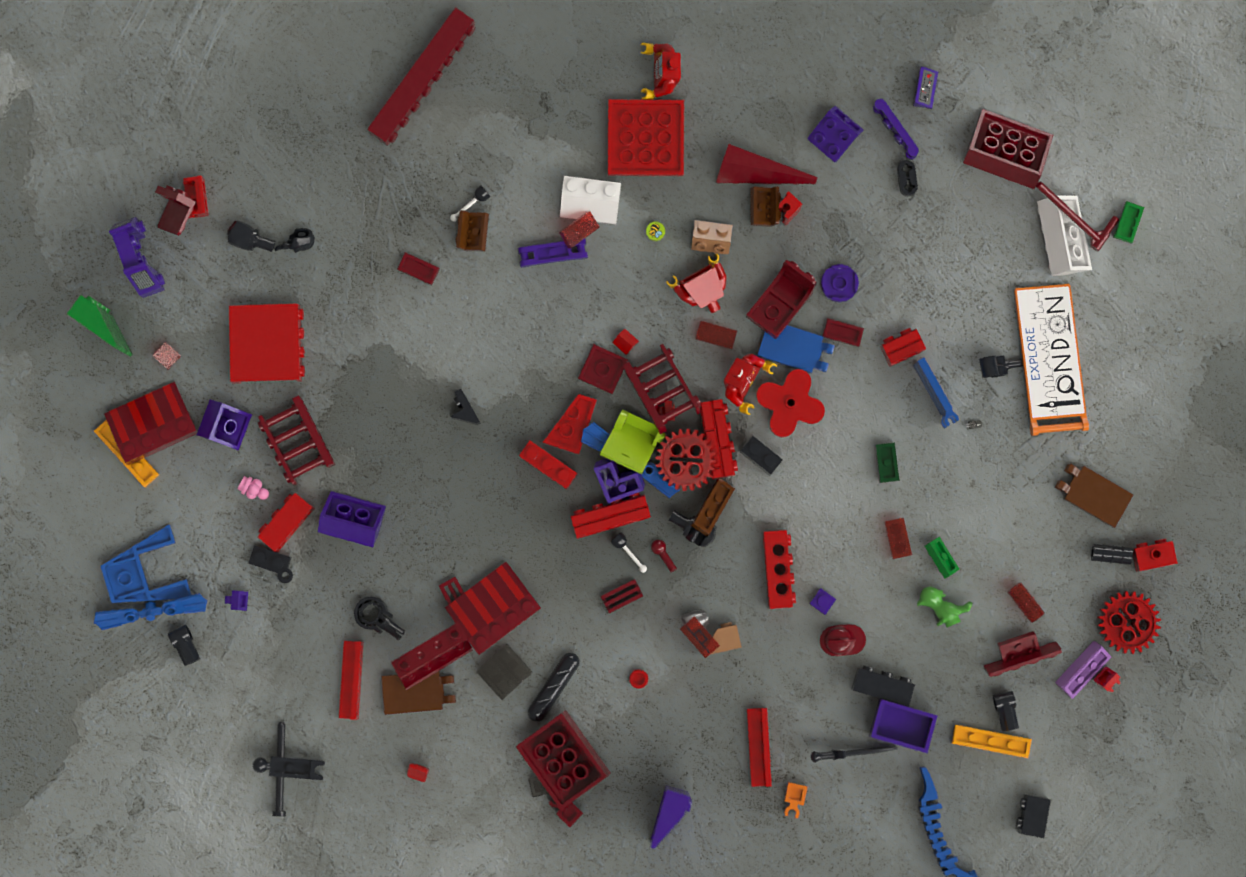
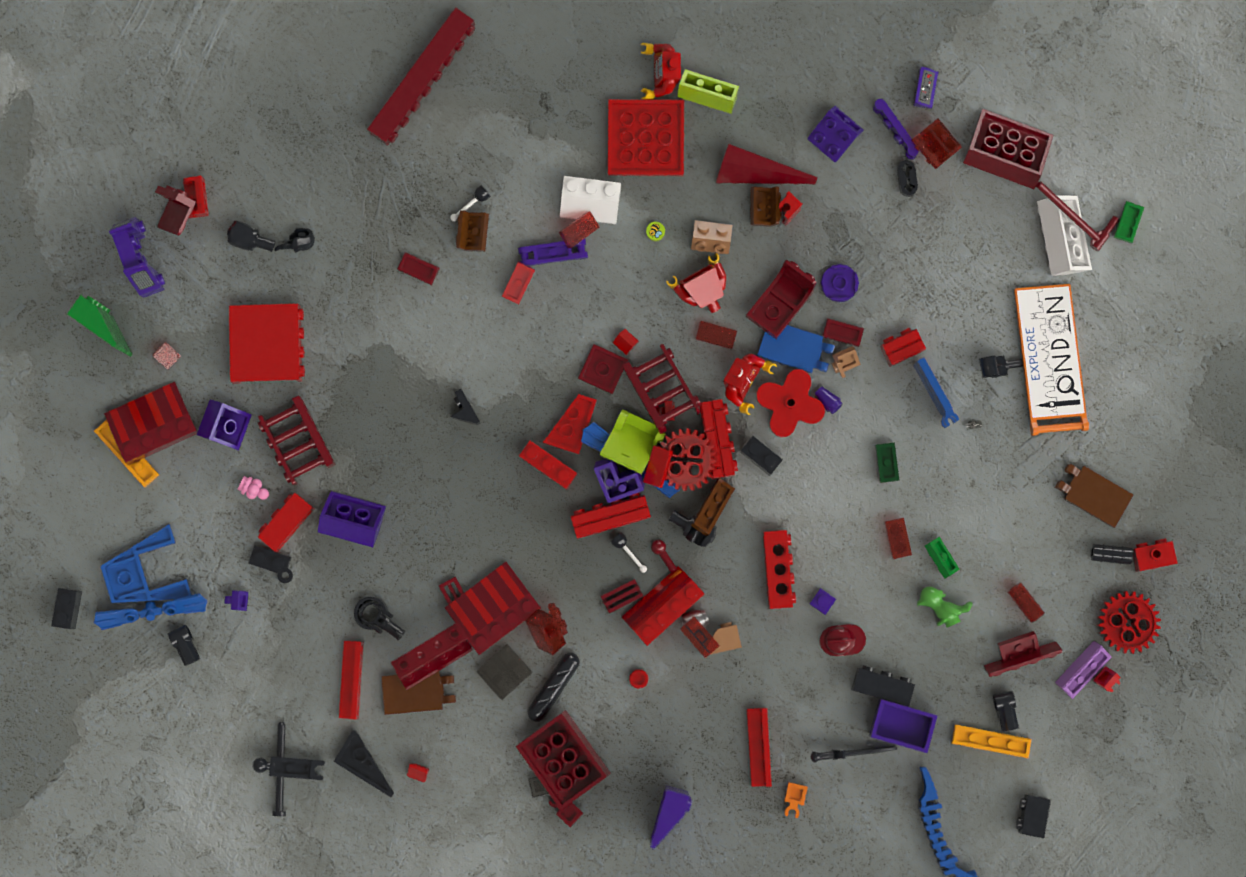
none -> black brick [51,588,82,629]
none -> black wing [333,730,394,797]
none -> red plate [502,261,535,304]
none -> clear red brick [525,603,568,655]
none -> red slope [622,566,704,646]
none -> red tile [643,445,673,488]
none -> lime brick [677,69,739,114]
none -> dark purple cone [815,386,843,414]
none -> medium nougat bracket [831,346,861,378]
none -> clear red brick [912,118,962,169]

